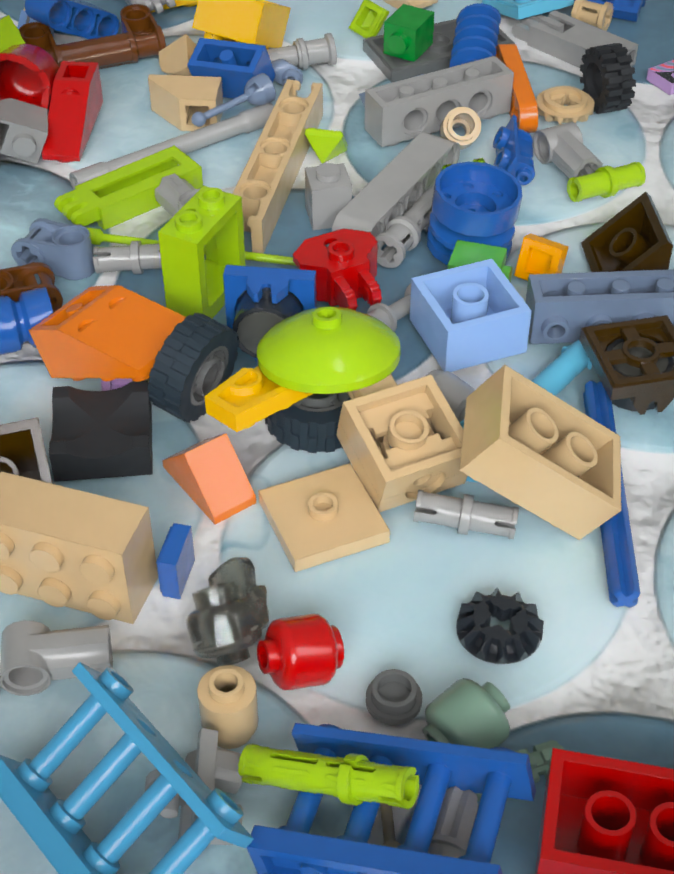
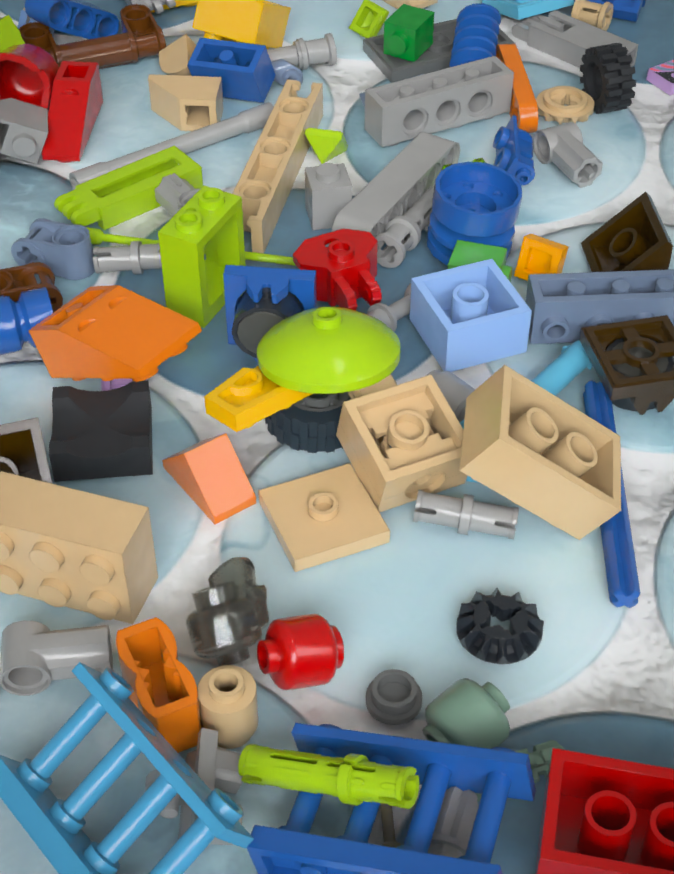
black wheel [148,313,239,423] -> none
blue tile [156,523,195,599] -> none
sand blue hinge [191,73,276,127] -> none
tan brick [440,107,481,150] -> none
lime pin [567,162,646,202] -> none
none -> orange brick [116,617,202,753]

